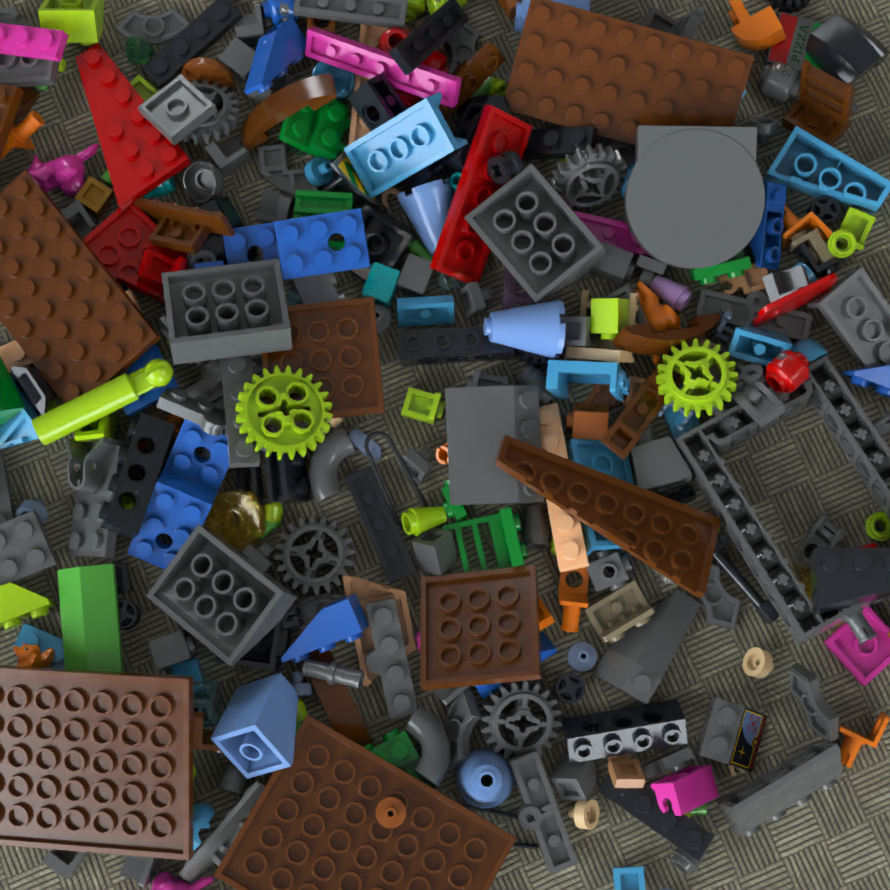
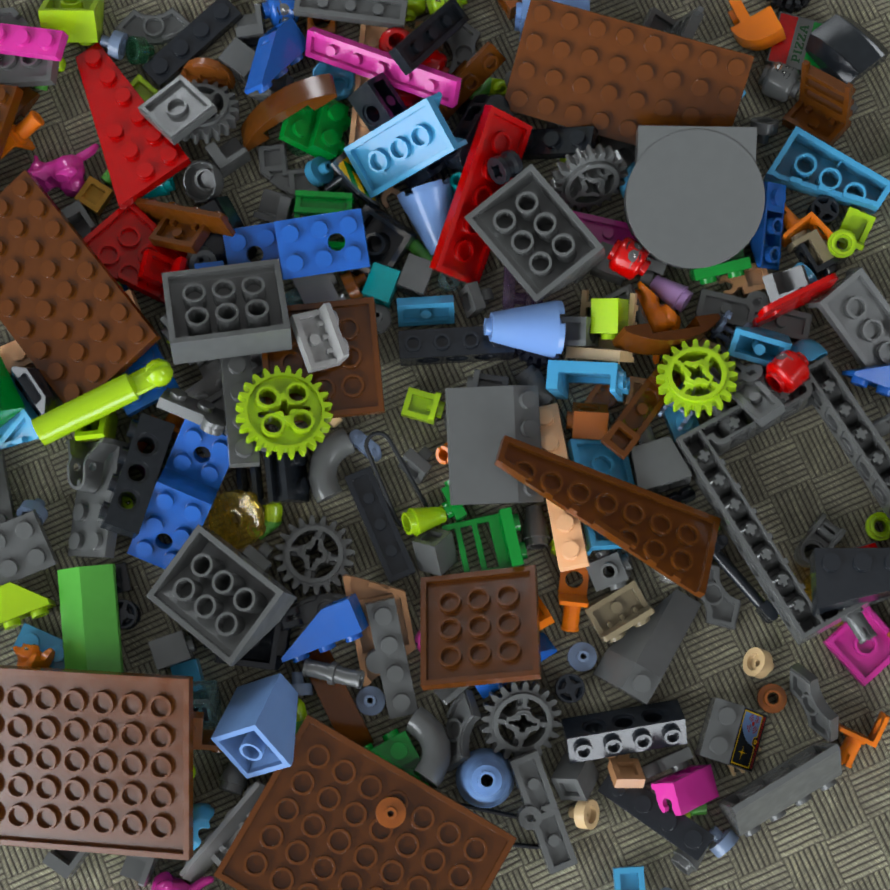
none -> sand blue tile [100,30,128,60]
none -> light grey bracket [289,302,349,373]
none -> dark orange tile [340,270,367,299]
none -> sand blue tile [356,686,386,716]
none -> red head [607,237,651,280]
none -> sand blue tile [708,825,739,858]
none -> dark orange plate [757,684,787,713]

